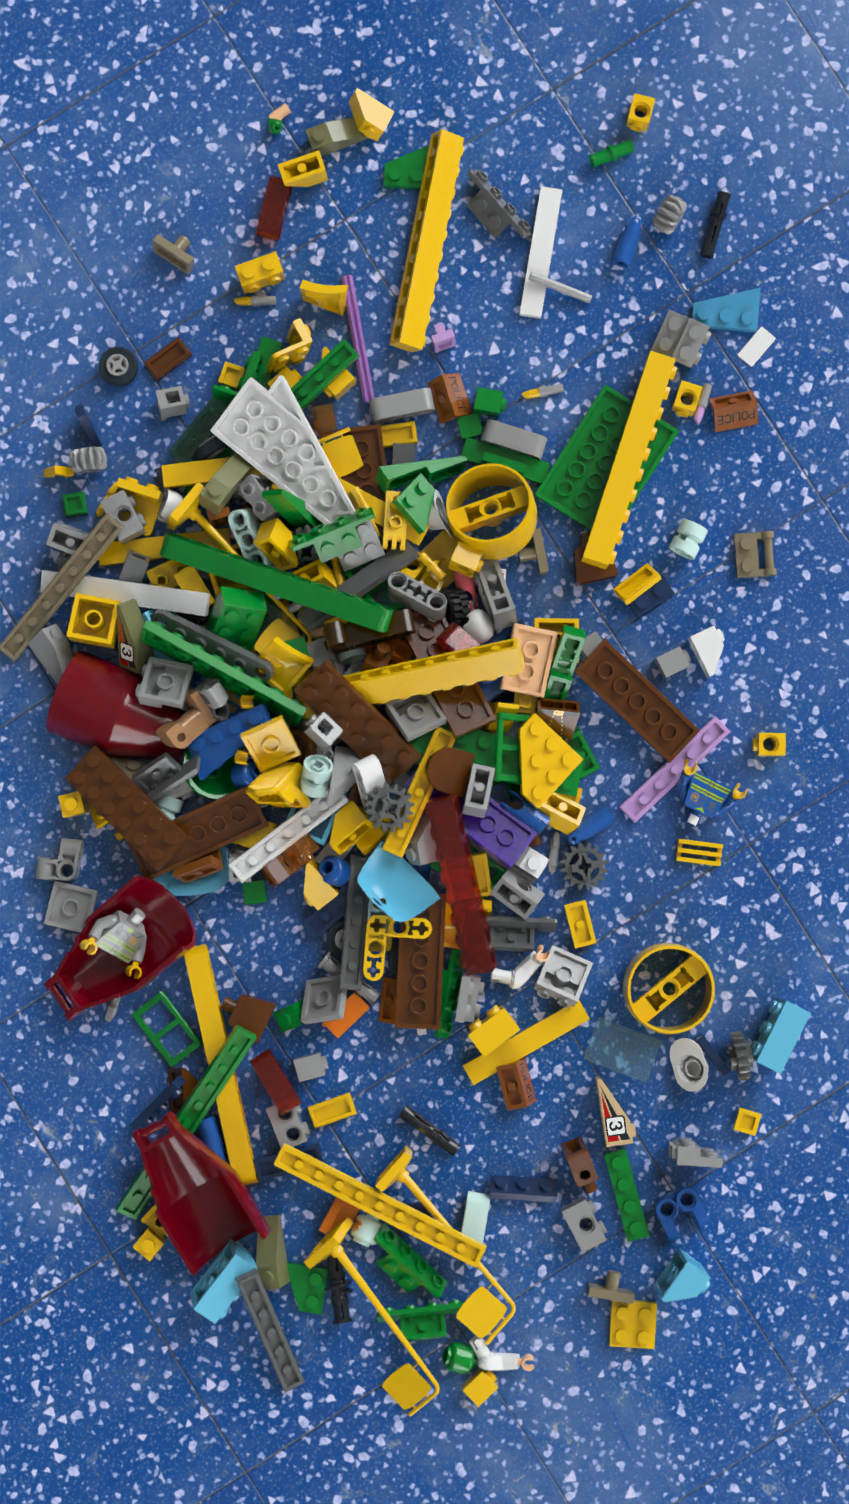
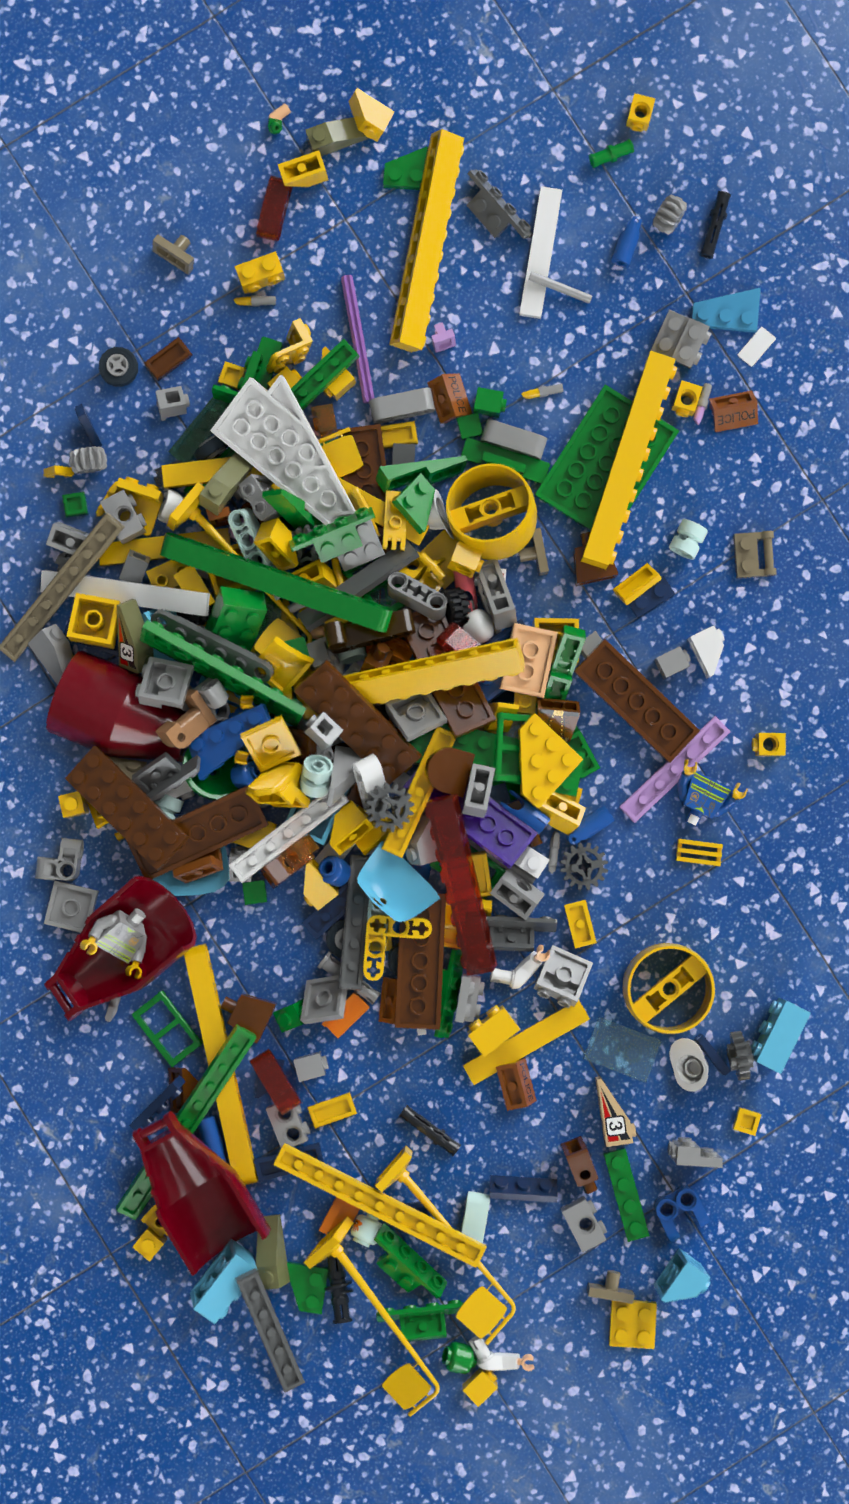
yellow plate [300,280,348,316] -> none

